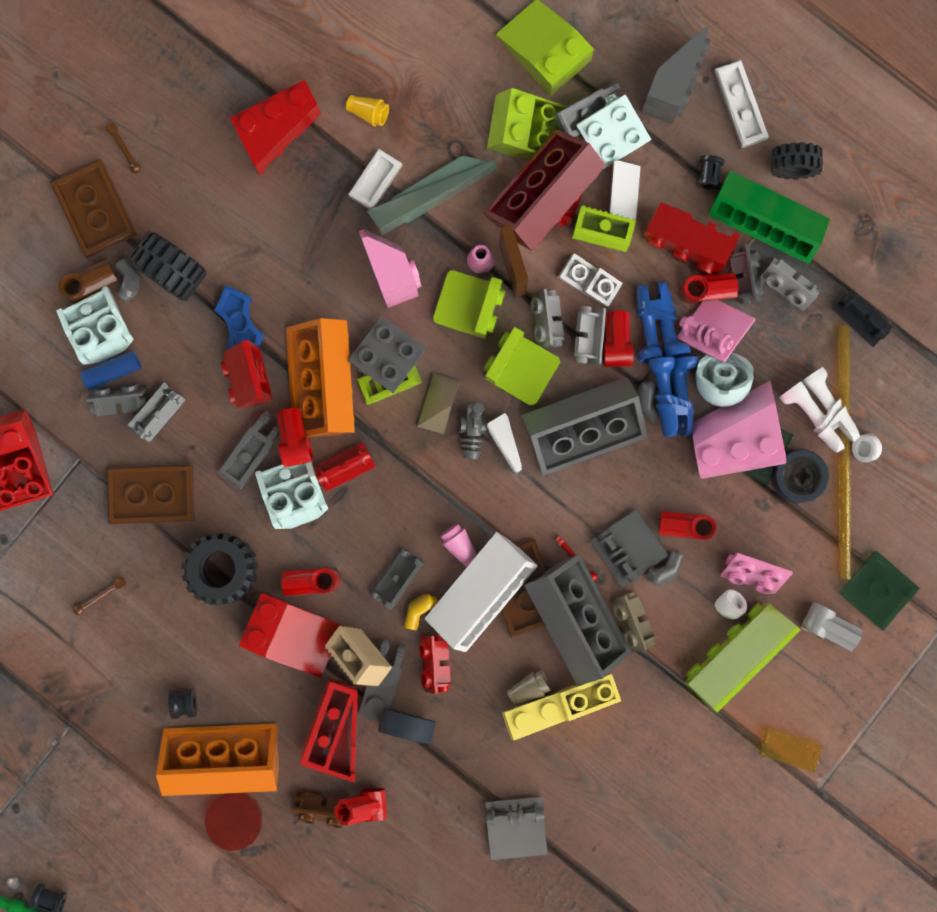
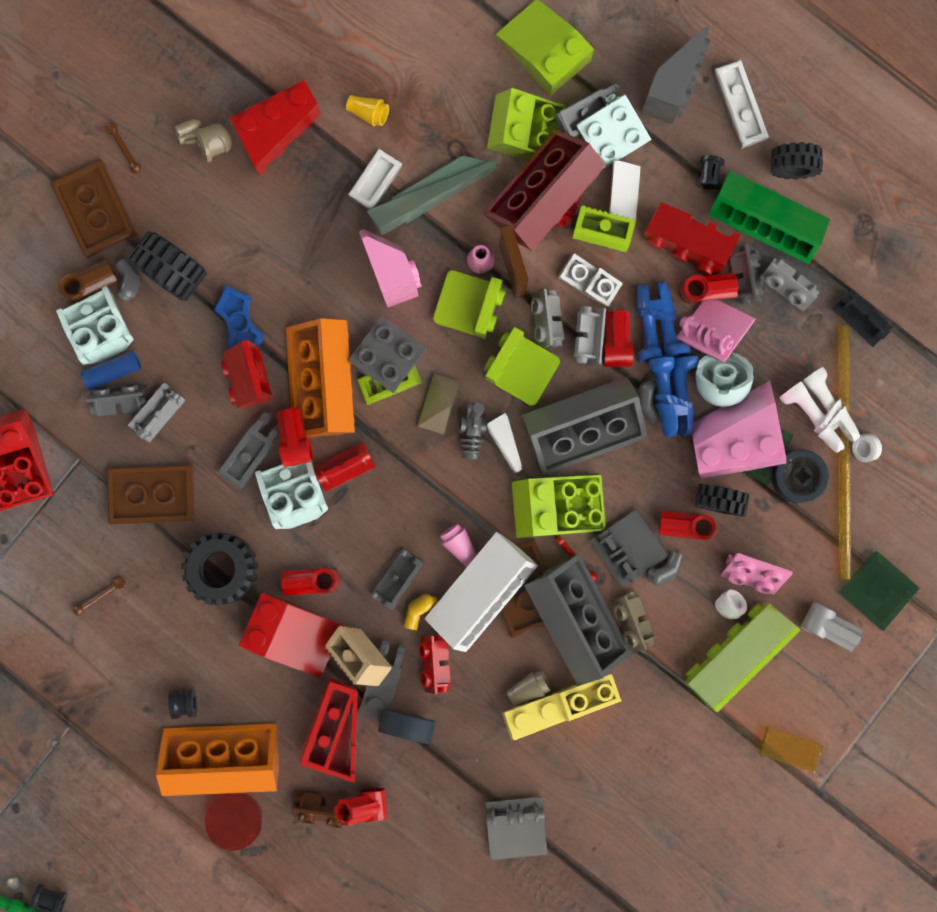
none -> dark tan piece [174,119,232,163]
none -> lime slope [512,475,606,538]
none -> black tyre [694,483,750,517]

